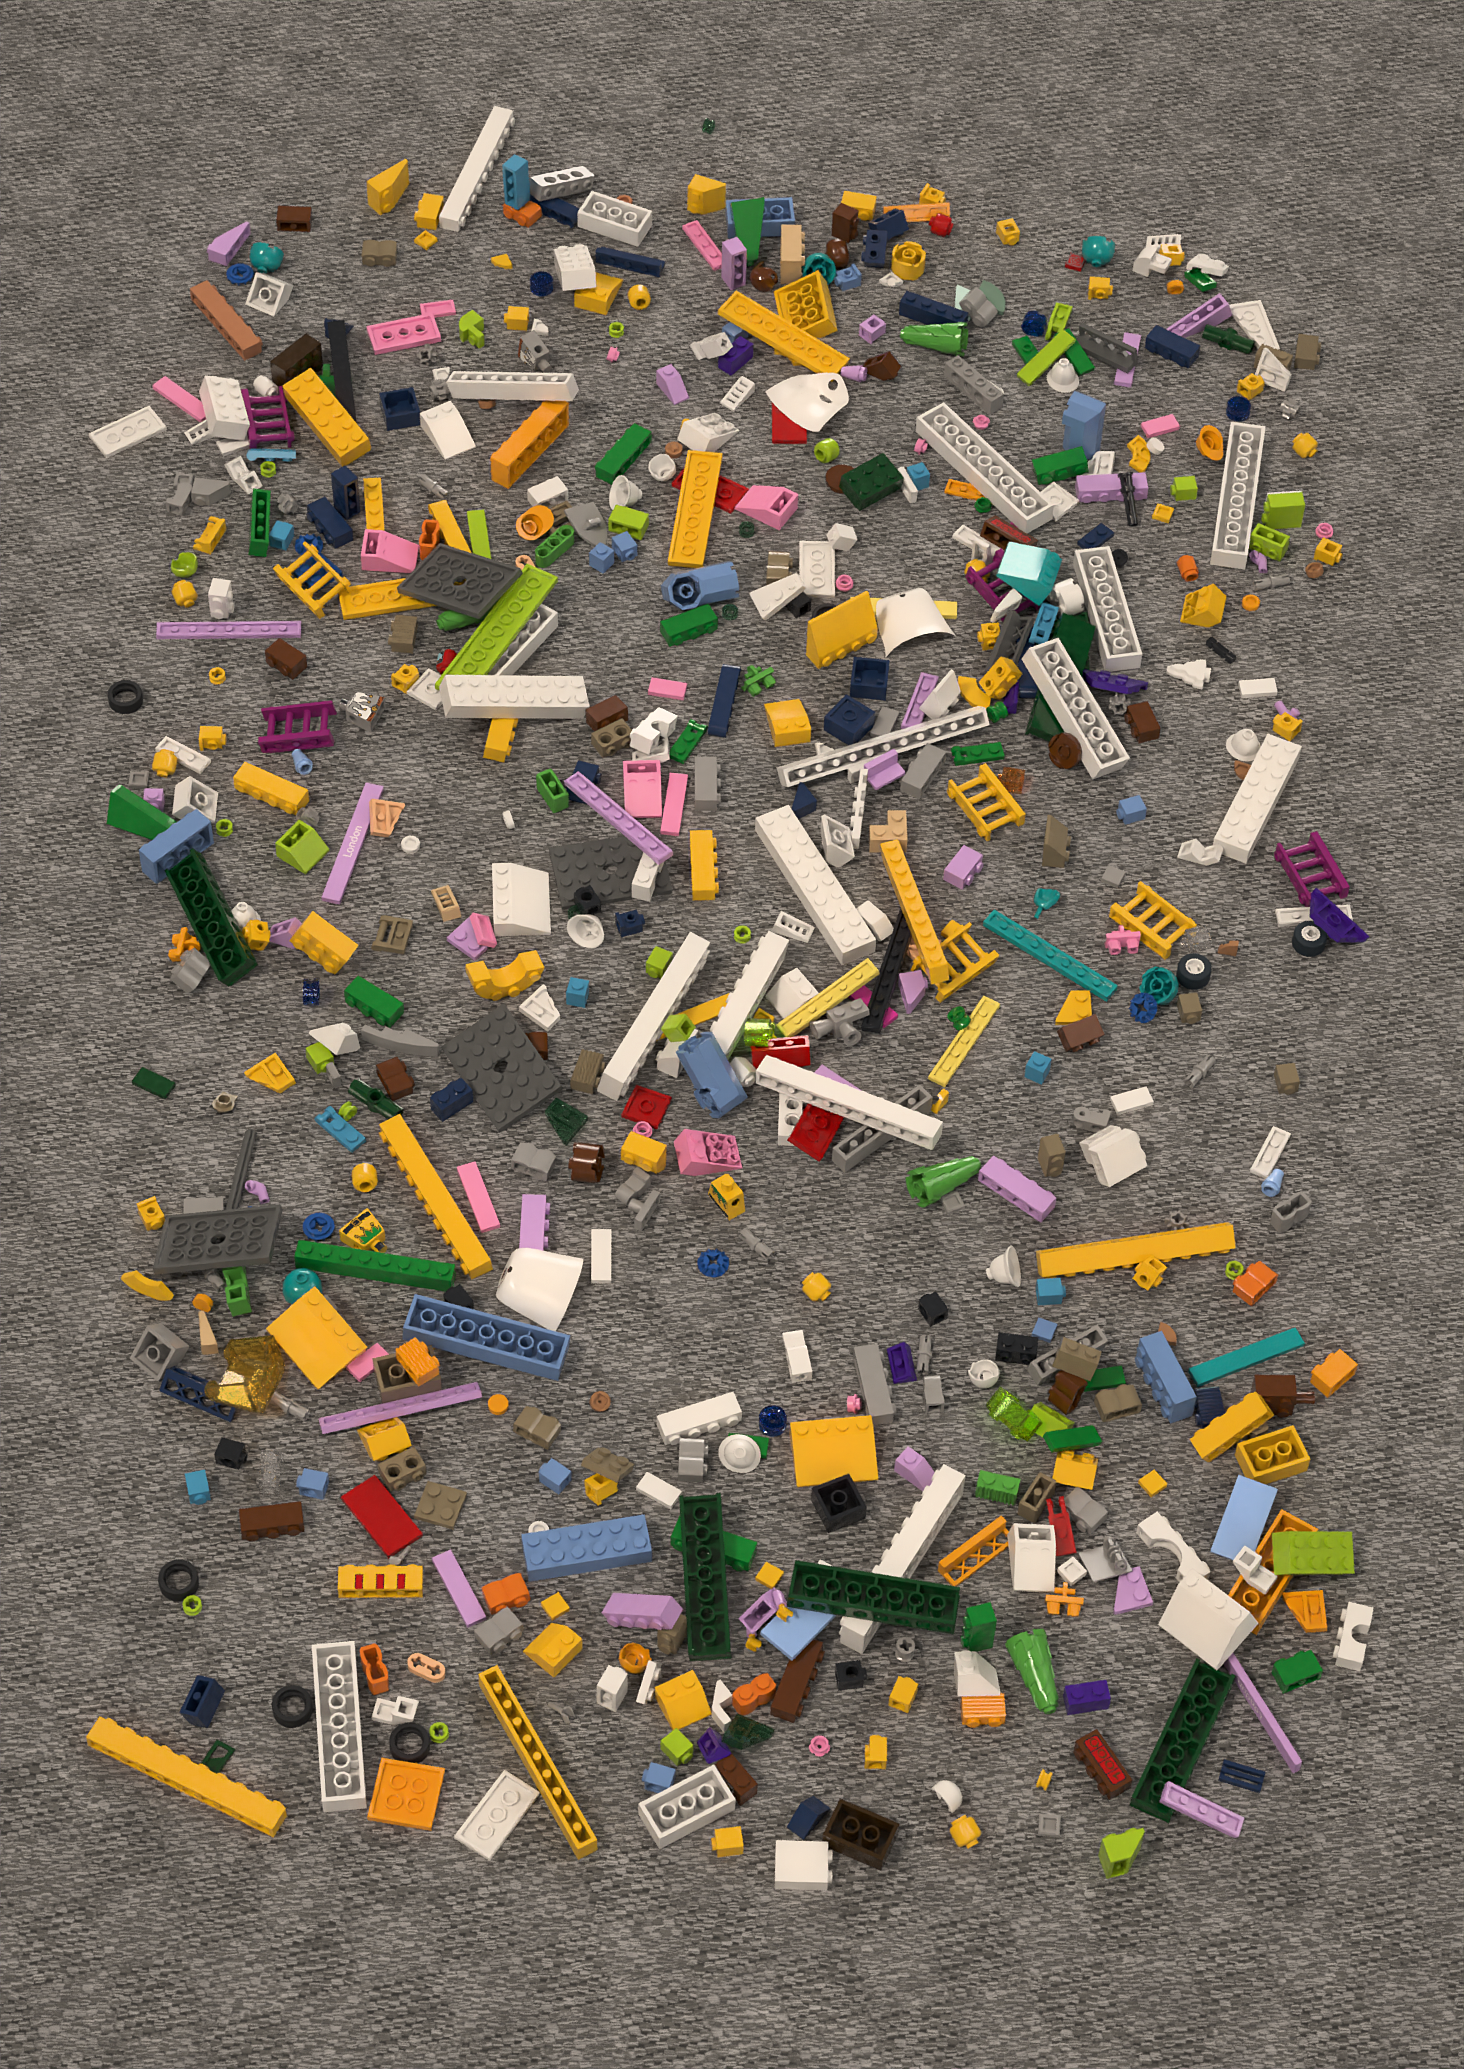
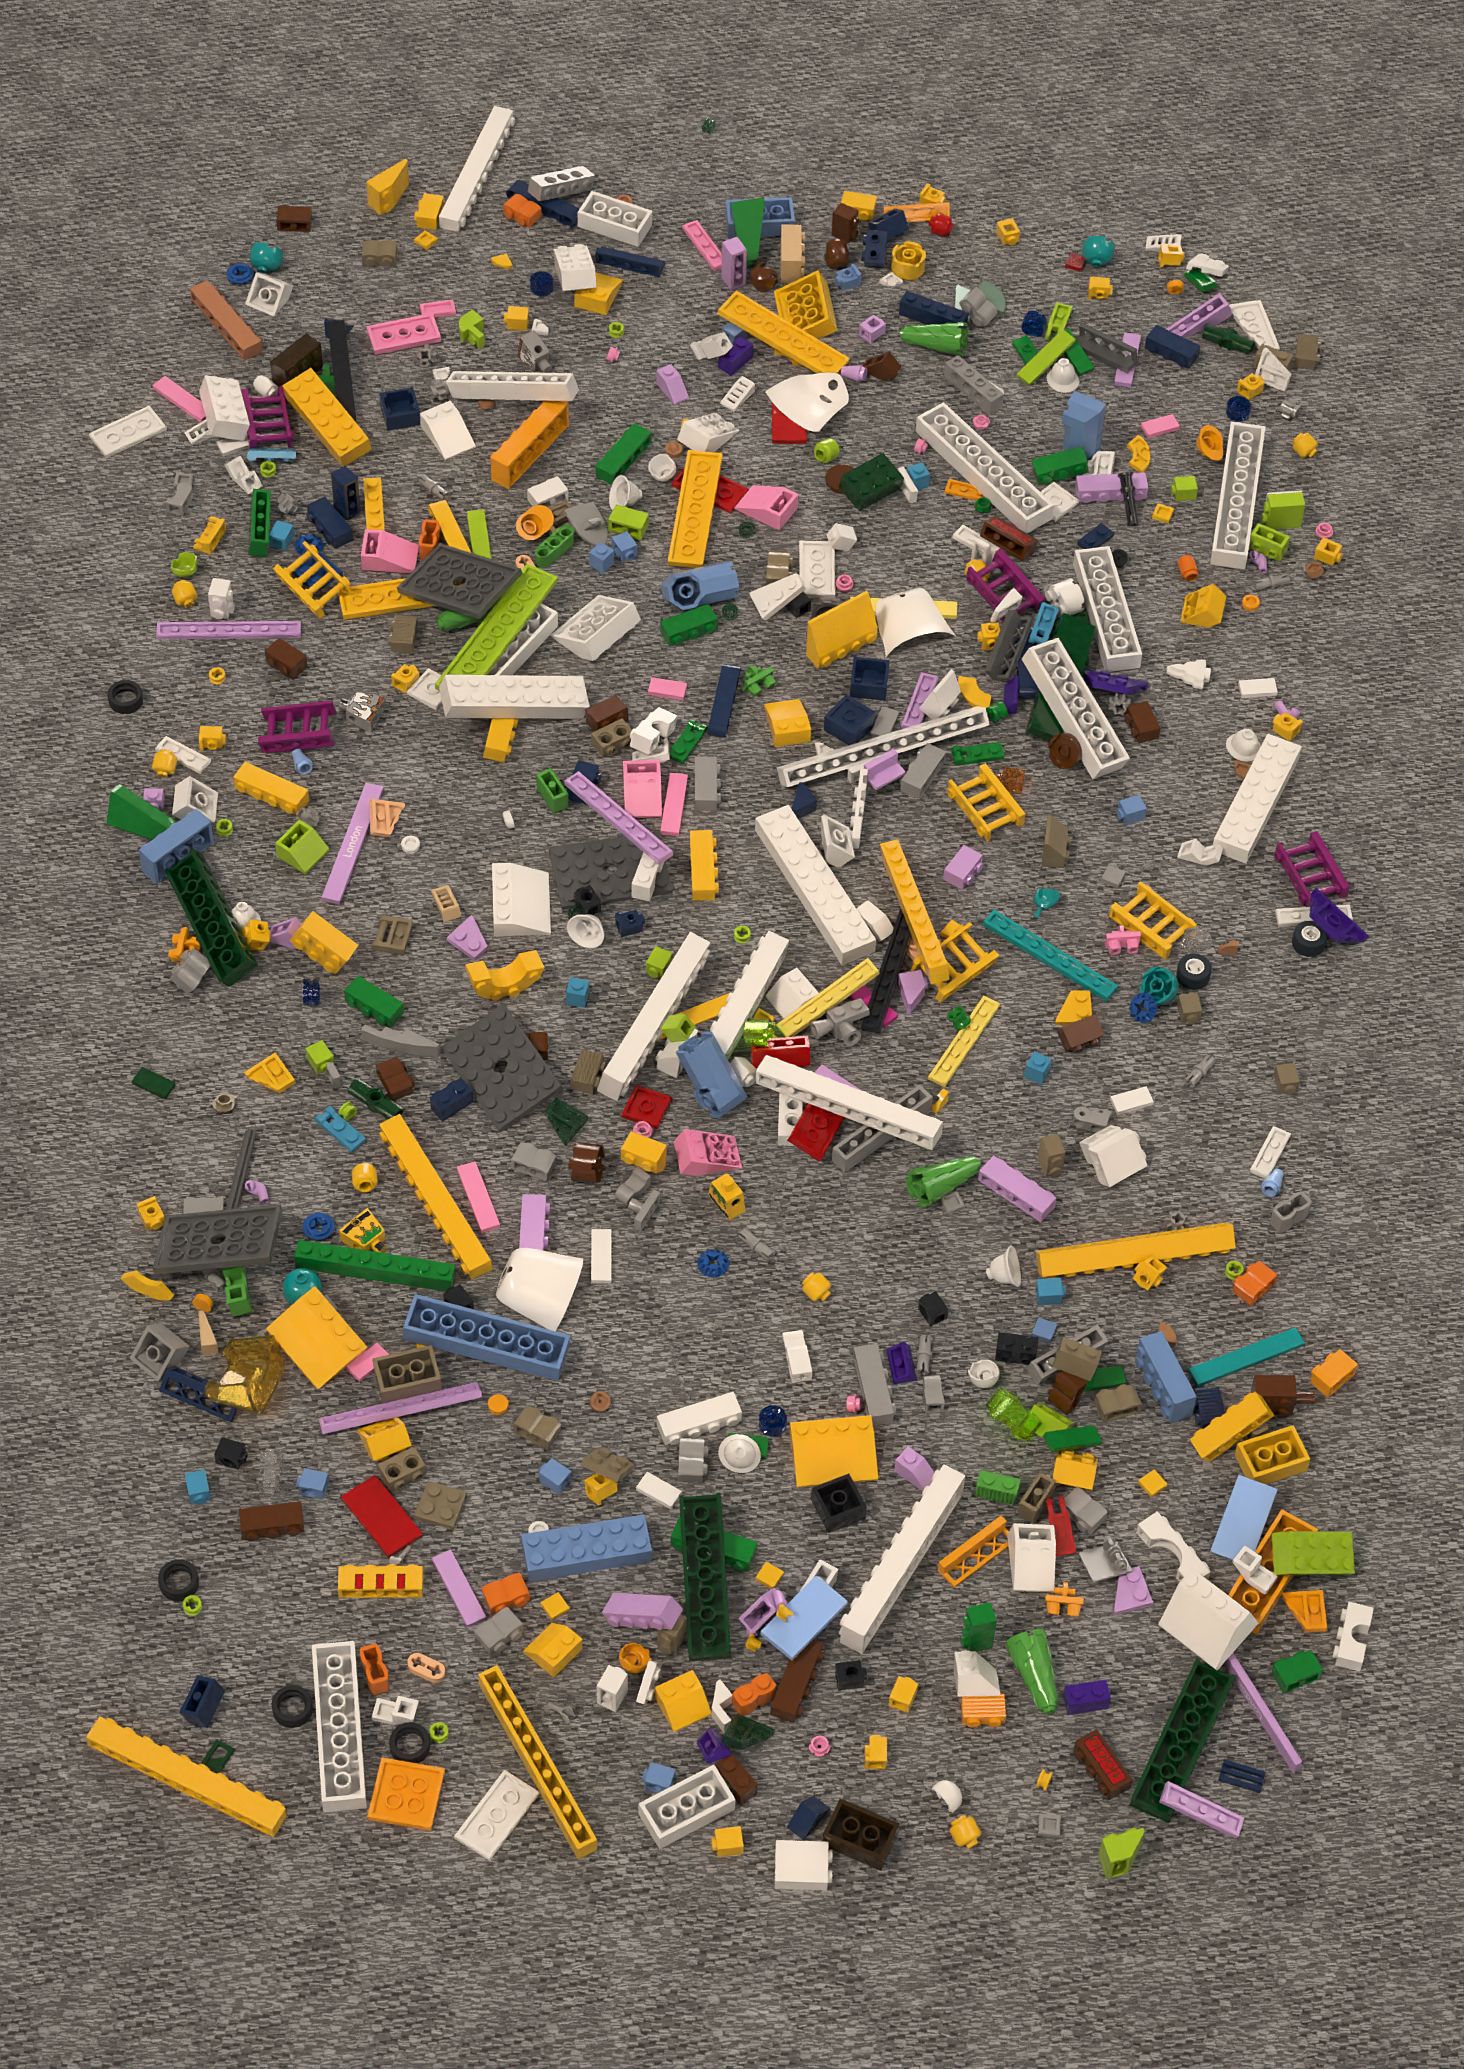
light grey tile [128,771,149,789] -> none
light grey slope [191,478,231,506] -> none
lavender slope [207,222,250,266] -> none
light grey pin [270,1391,310,1422] -> none
white slope [309,1023,360,1055] -> none
light orange brick [395,1337,440,1387] -> none
red head [436,649,457,675] -> none
bright pink tile [470,913,497,948] -> none
dark azure brick [502,154,530,210] -> none
white wing [519,984,560,1032] -> none
yellow head [628,285,651,310] -> none
lime brick [660,1728,694,1767] -> none
yellow slope [687,174,726,215] -> none
white slope [771,911,815,943] -> none
dark green tile [787,1560,960,1634] -> none
teal cylinder [802,253,836,285] -> none
tan brick [869,810,908,852] -> none
light grey bush [895,1637,915,1662] -> none
yellow brick [979,656,1023,700] -> none
teal slope [996,542,1062,606] -> none
white tile [1057,1557,1087,1586] -> none
white brick [1133,247,1172,277] -> none
white tile [1147,438,1164,455] -> none
black axle [1206,637,1236,664] -> none
none -> white slope [550,595,641,661]

